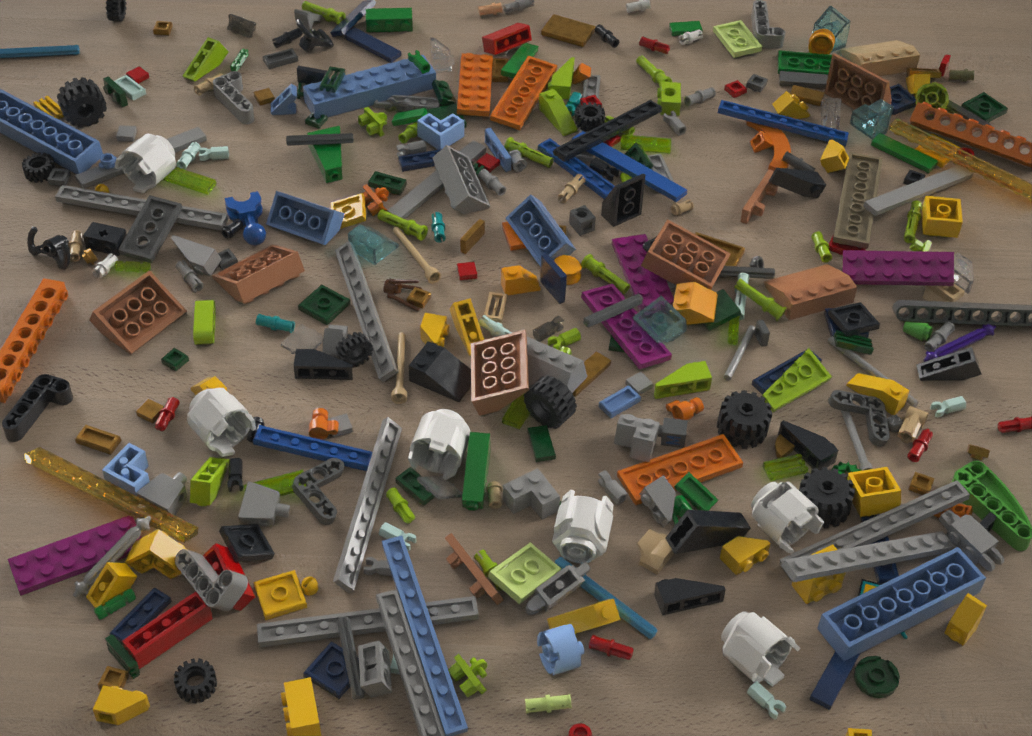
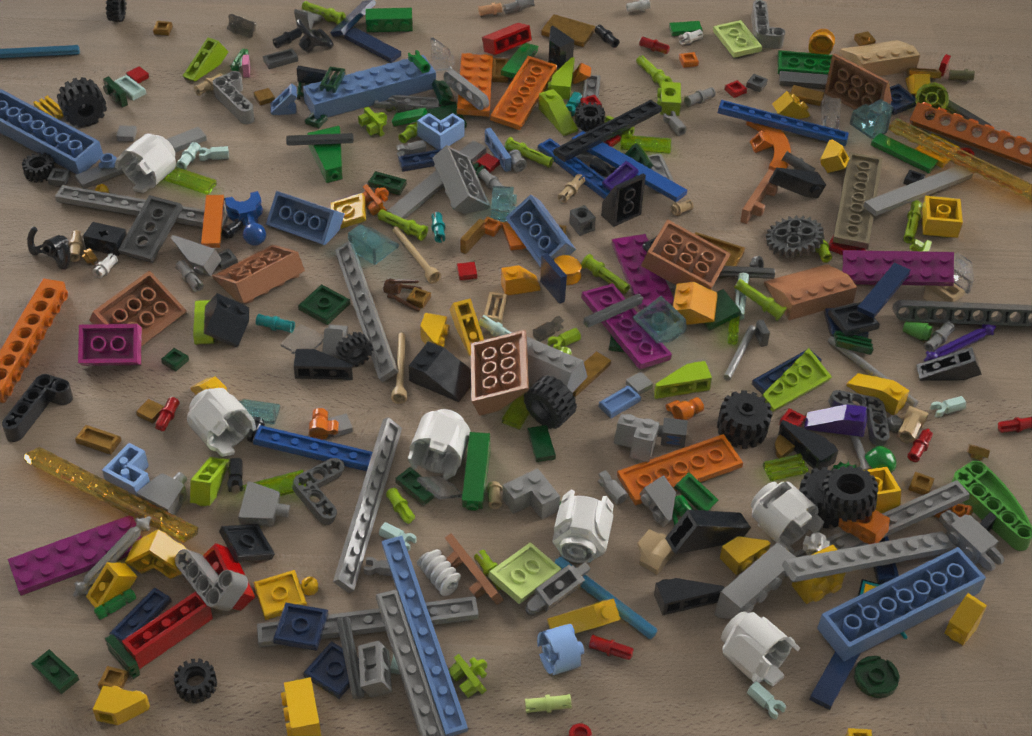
clear neon green axle [114,260,151,273] -> none
clear light blue slope [812,6,851,53] -> none
dark green tile [961,92,1008,123] -> none
none -> dark green plate [31,649,79,694]
none -> dark pink brick [78,324,142,366]
none -> orange tile [201,195,224,248]
none -> black slope [204,293,249,348]
none -> clear light blue panel [239,399,280,425]
none -> bright pink tile [242,55,251,78]
none -> dark blue tile [273,602,329,651]
none -> white piece [417,549,461,596]
none -> light grey beam [443,69,489,110]
none -> orange tile [484,216,502,237]
none -> clear light blue brick [491,186,517,222]
none -> black slope [548,26,574,71]
none -> dark purple tile [602,161,639,192]
none -> orange tile [679,52,699,68]
none -> light grey slope [714,542,796,619]
none -> dark grey gear [766,215,824,258]
none -> red tile [779,408,806,427]
none -> white gear [803,532,830,556]
none -> dark purple slope [804,404,867,437]
none -> black tyre [823,466,878,522]
none -> orange brick [839,510,890,544]
none -> pearl gold plate [854,31,876,46]
none -> dark blue tile [857,263,911,318]
none -> green hair [865,446,896,473]

